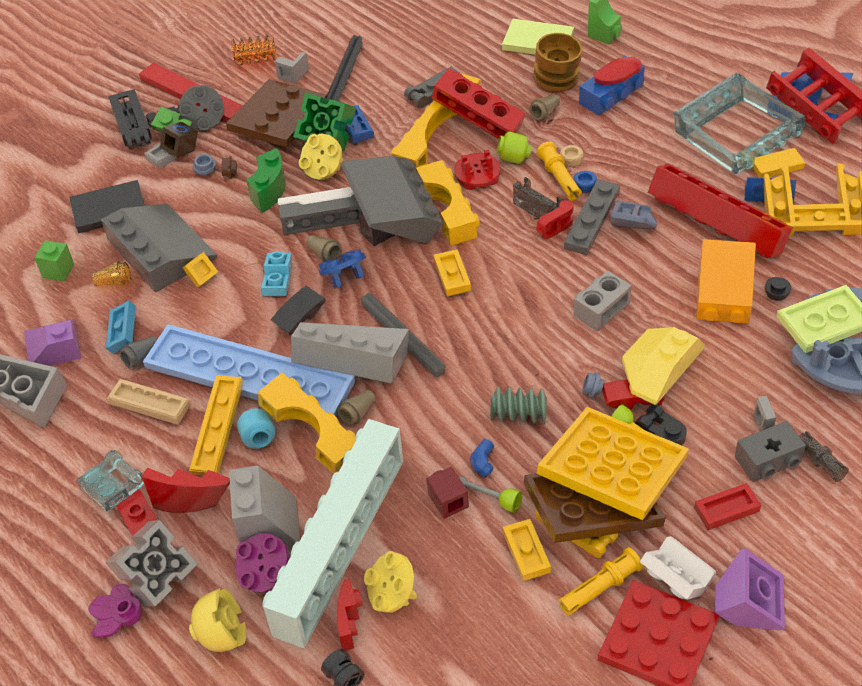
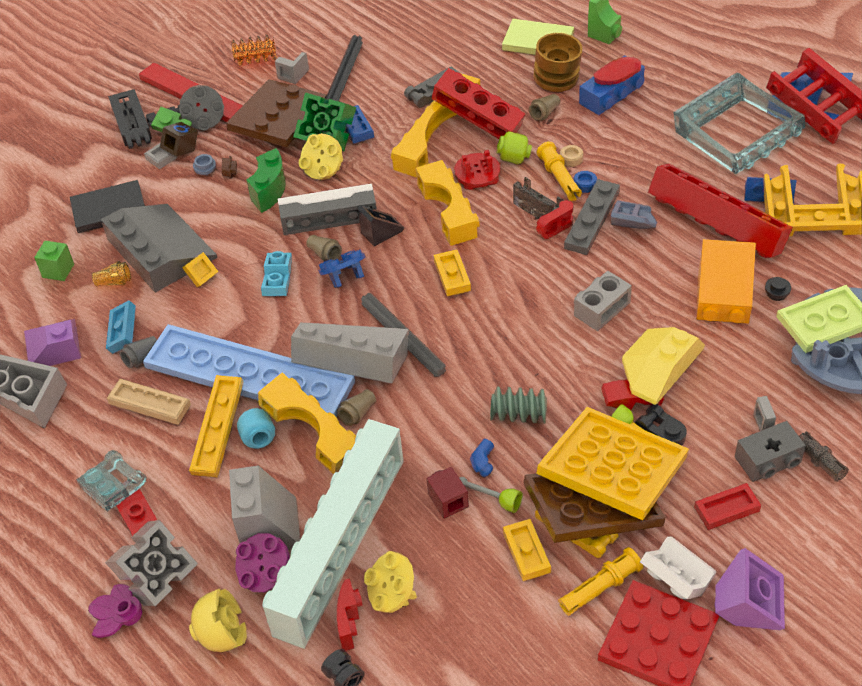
red slope [141,467,230,513] -> none
black slope [271,286,326,336] -> none
dark grey slope [341,156,443,244] -> none
sand blue plate [582,372,604,399] -> none
yellow tile [750,148,805,178] -> none

